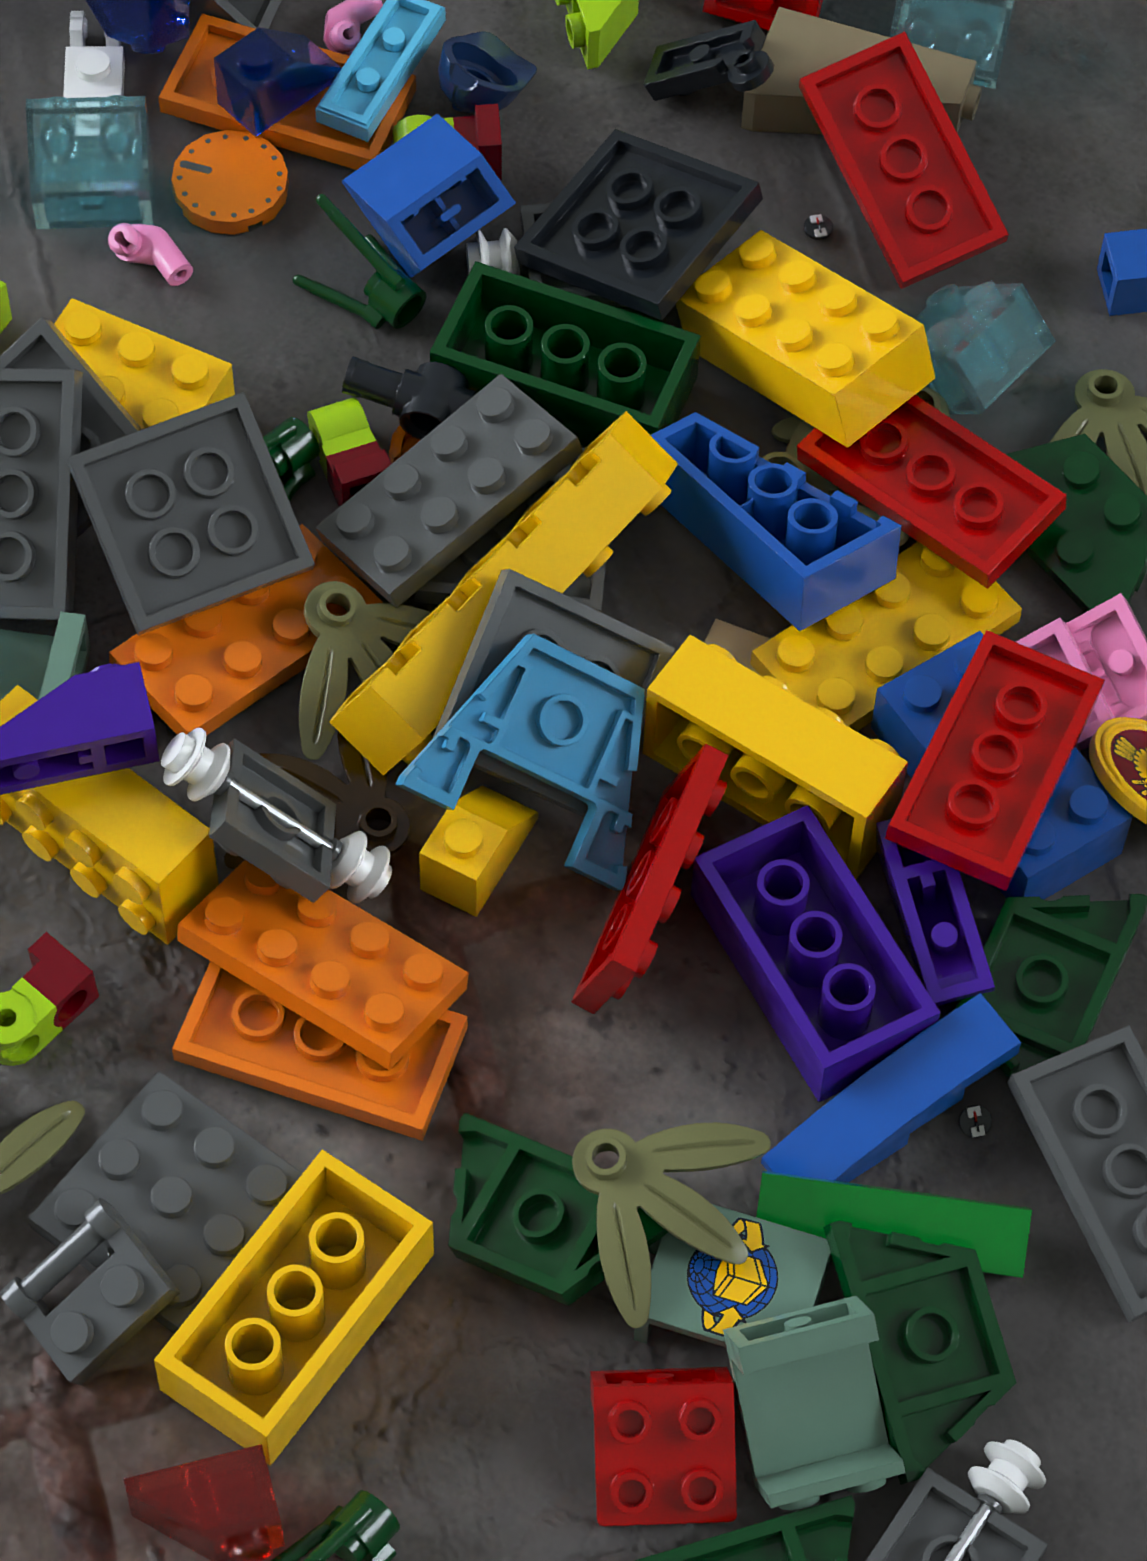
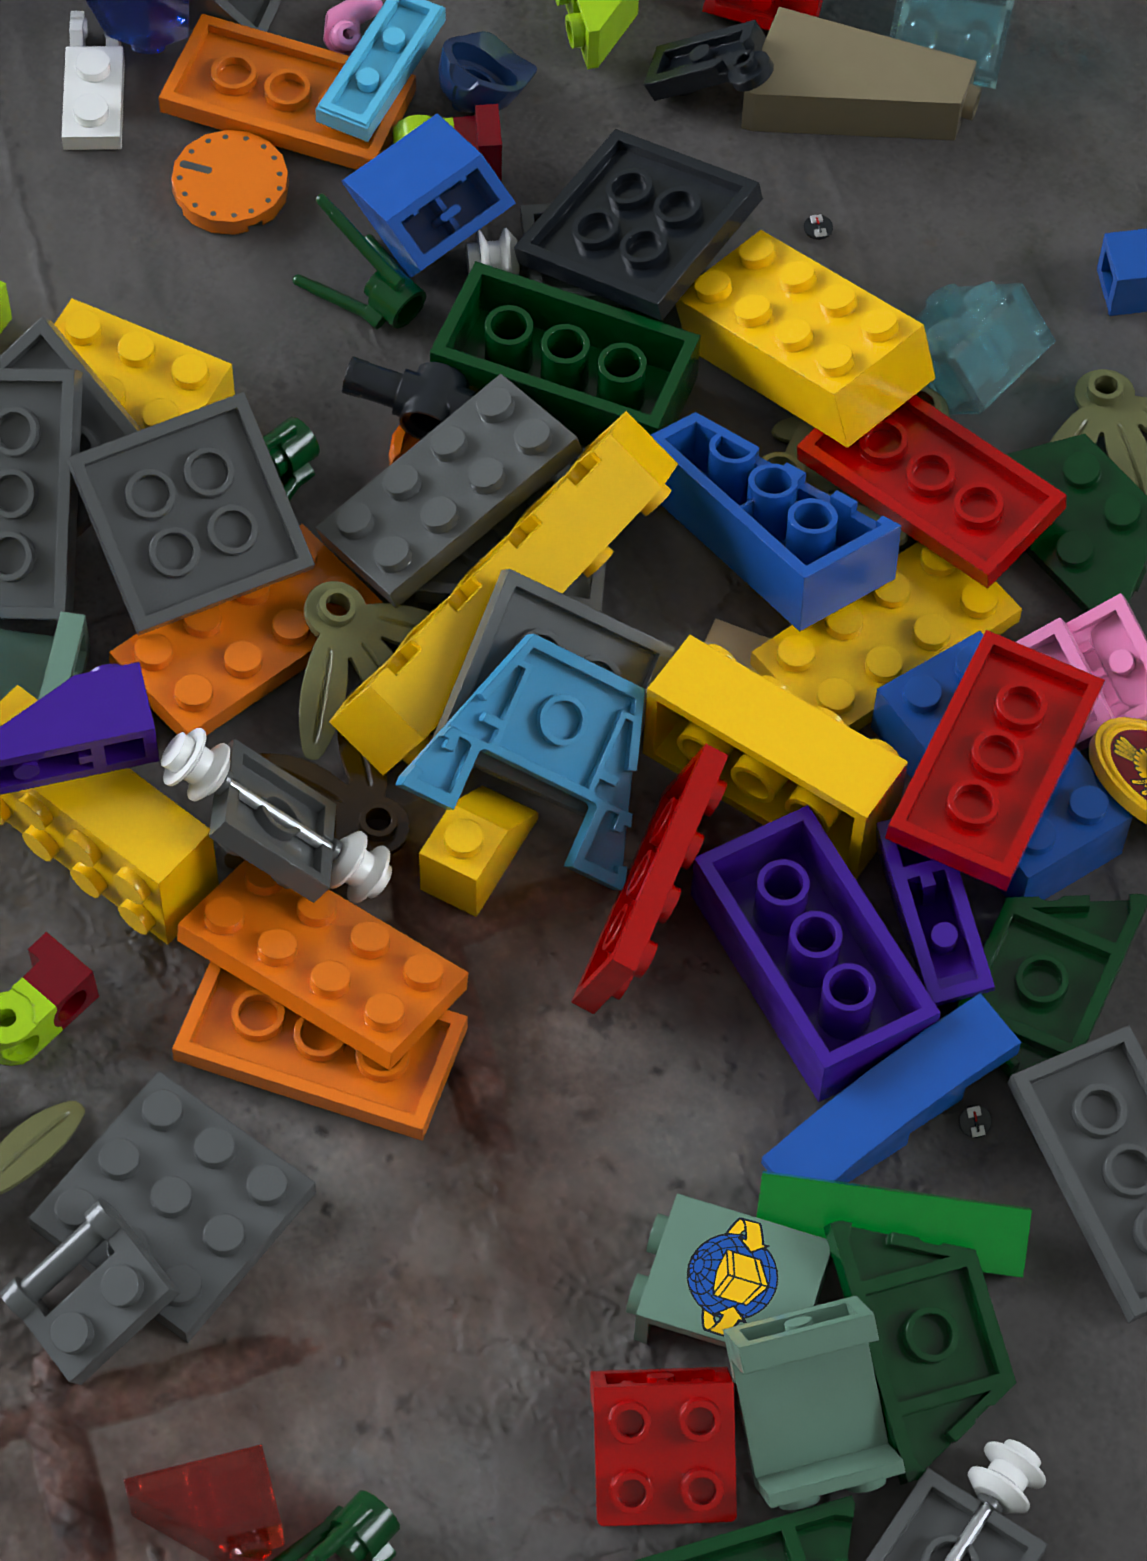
clear light blue slope [26,95,154,229] -> none
bright pink arm [108,223,193,286] -> none
yellow brick [154,1149,434,1466] -> none
clear blue slope [214,27,342,137] -> none
leg [307,397,392,507] -> none
dark green wing [448,1112,668,1306] -> none
olive plant [572,1122,771,1328] -> none
red plate [799,31,1009,289] -> none

